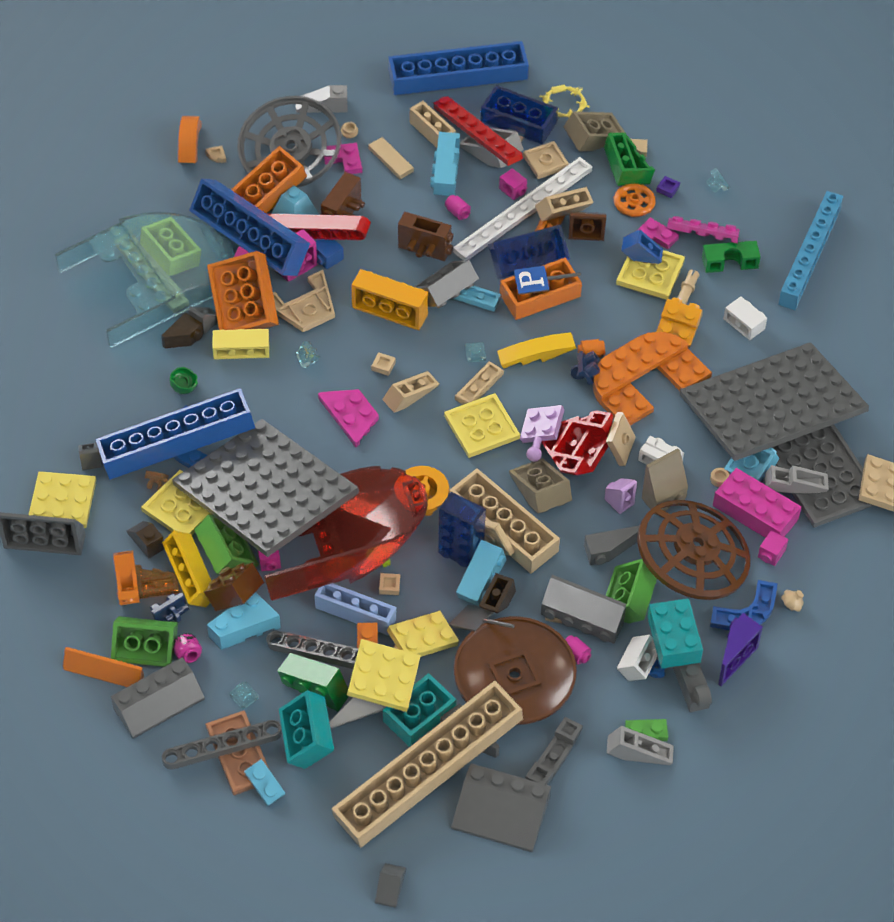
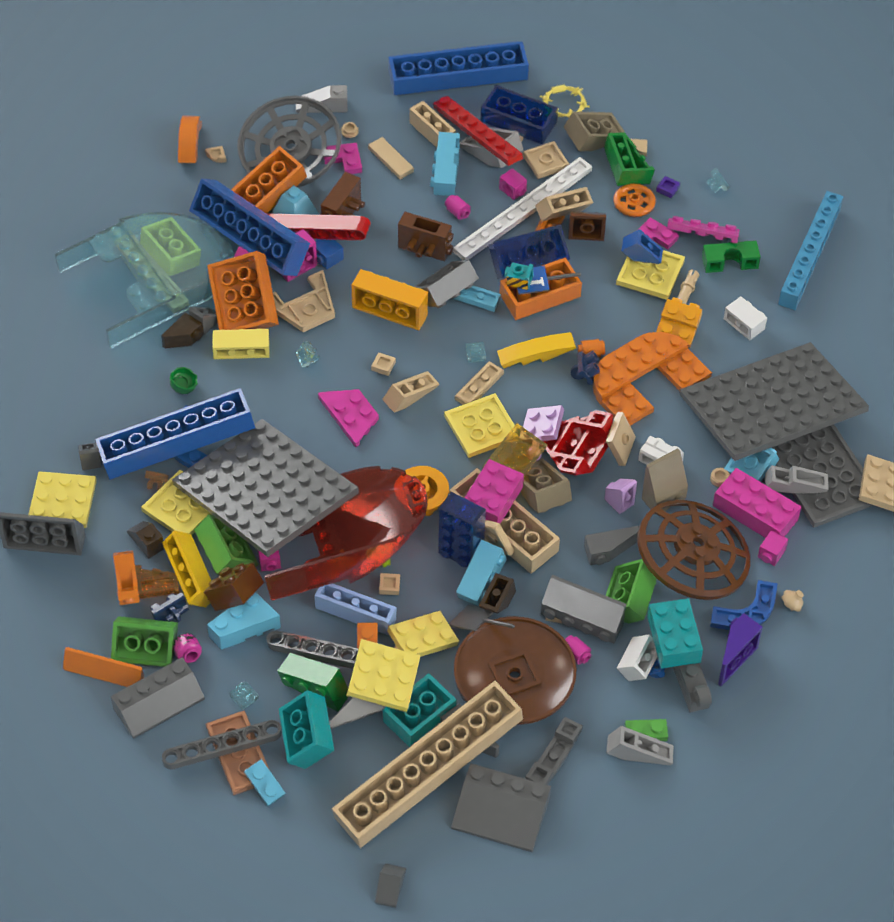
none -> dark pink brick [462,459,524,524]
none -> clear yellow slope [481,423,548,476]
none -> teal brick [504,262,534,290]

